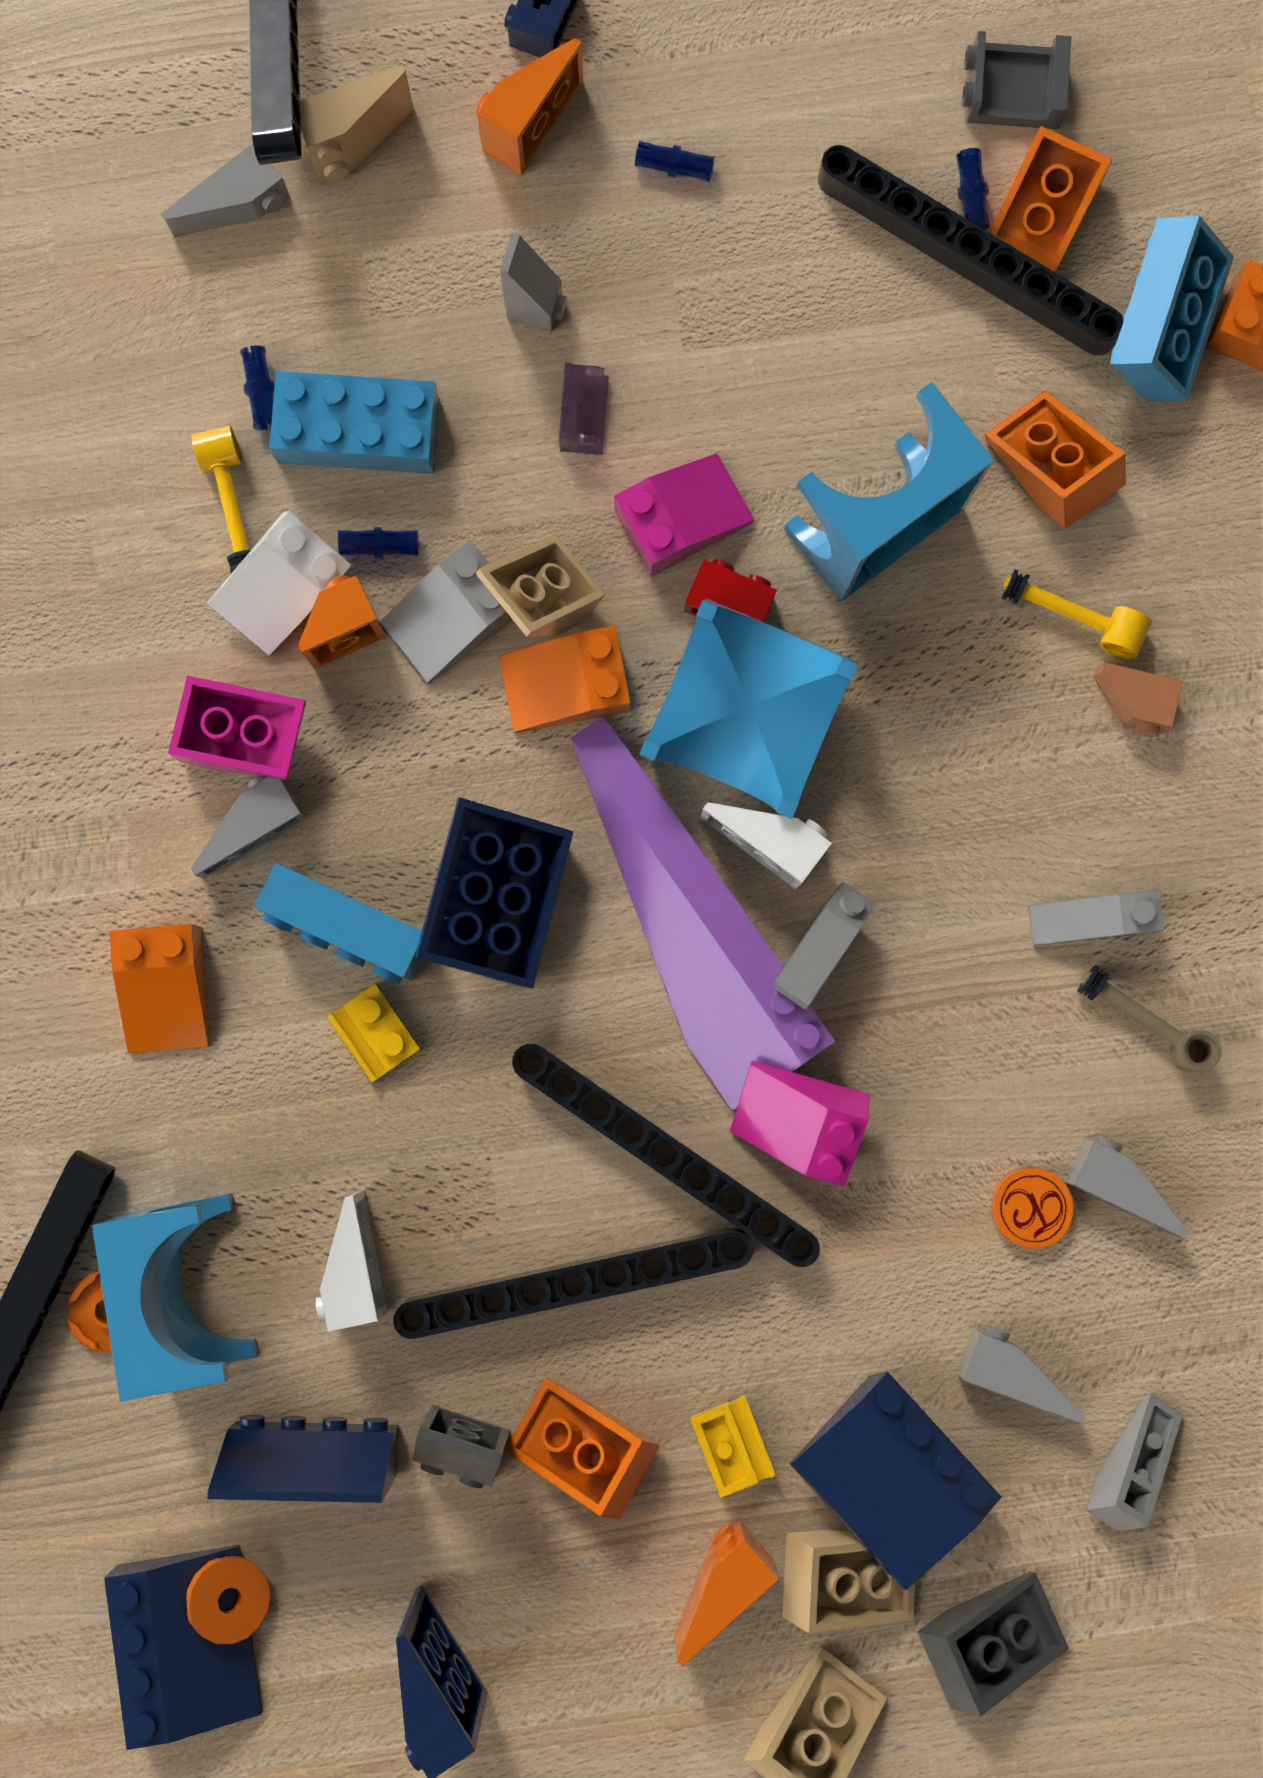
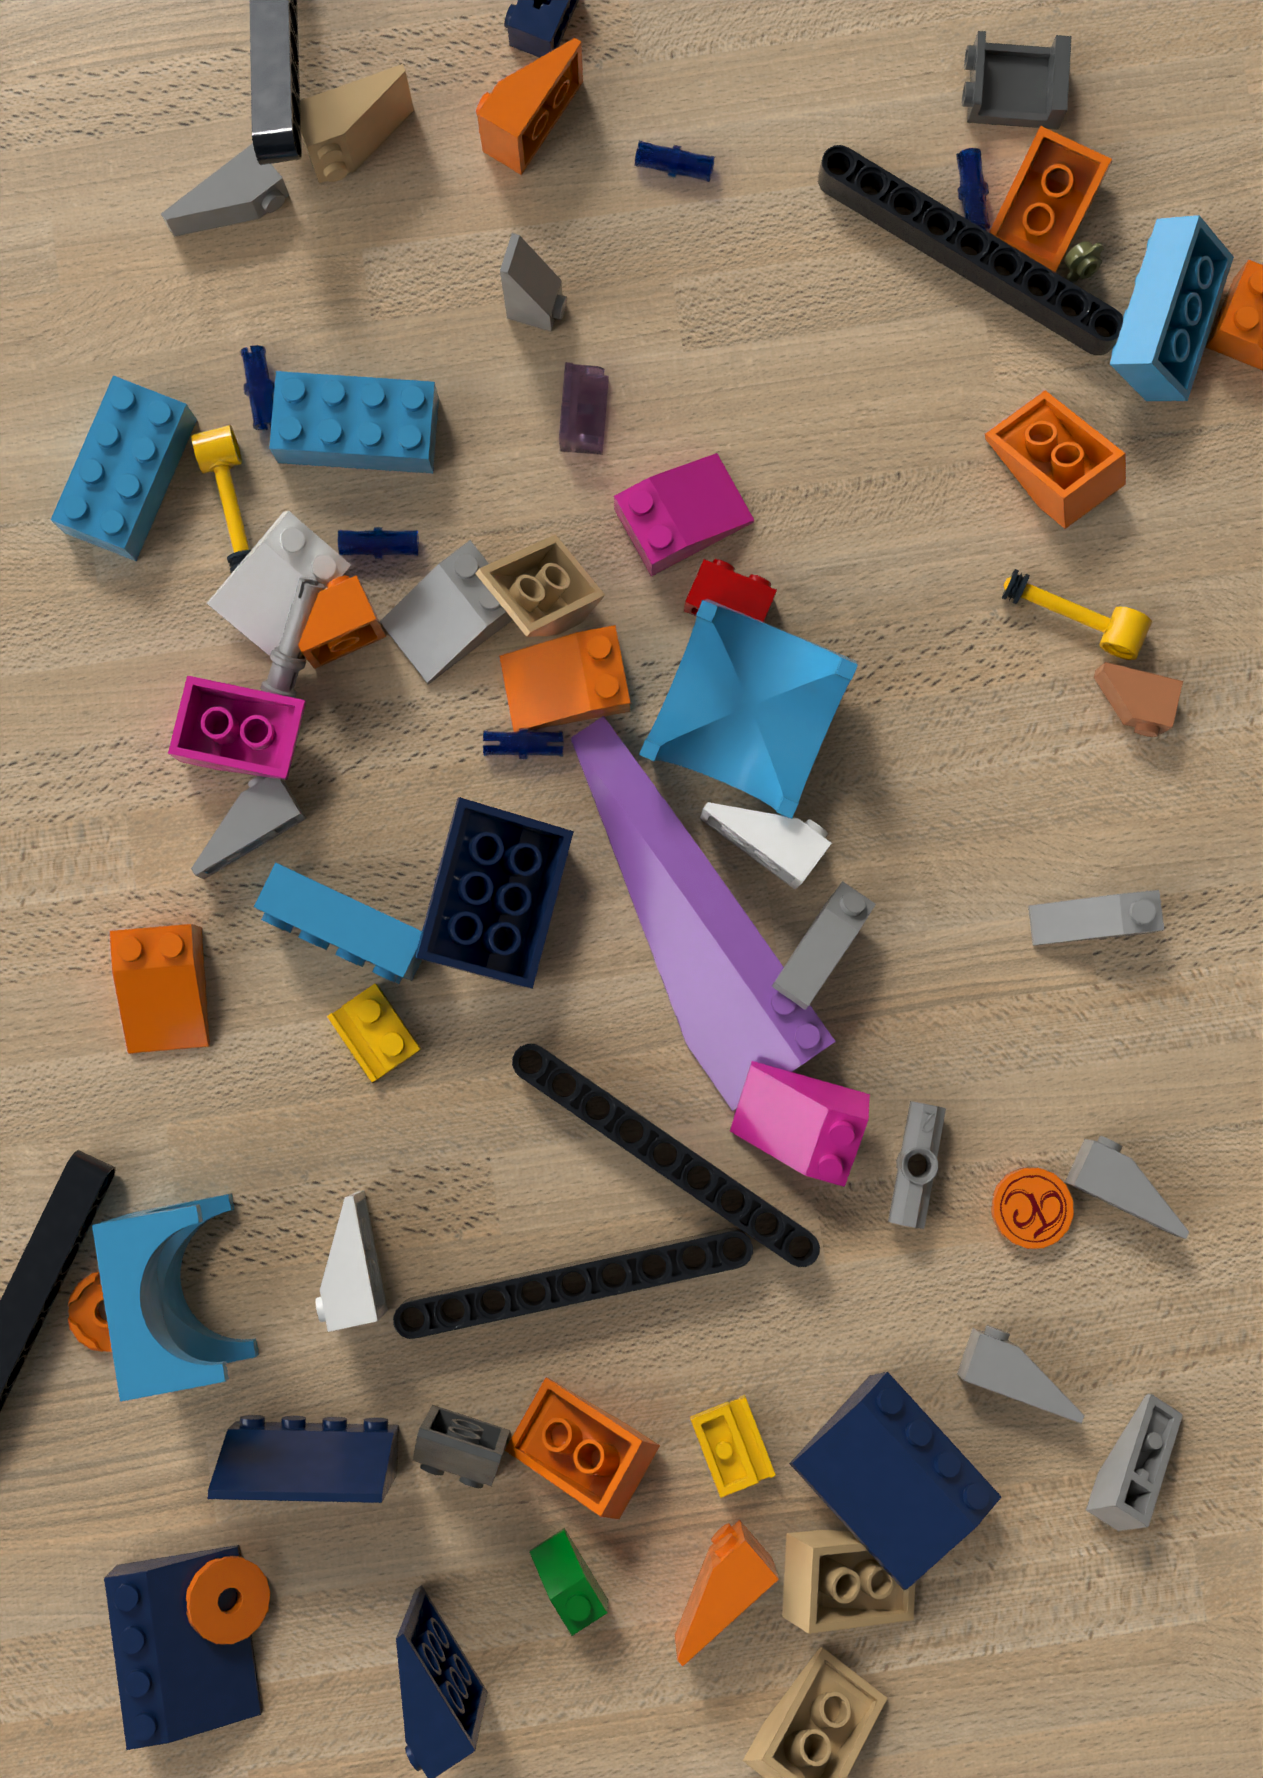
dark azure piece [784,382,995,602] -> none
dark grey slope [917,1572,1069,1717] -> none
dark tan piece [1077,965,1222,1072] -> none
none -> dark azure brick [51,375,197,561]
none -> light grey pin [260,577,325,698]
none -> clear blue pin [483,728,564,759]
none -> green slope [529,1528,608,1636]
none -> light grey piece [888,1101,946,1229]
none -> olive plate [1064,241,1104,282]

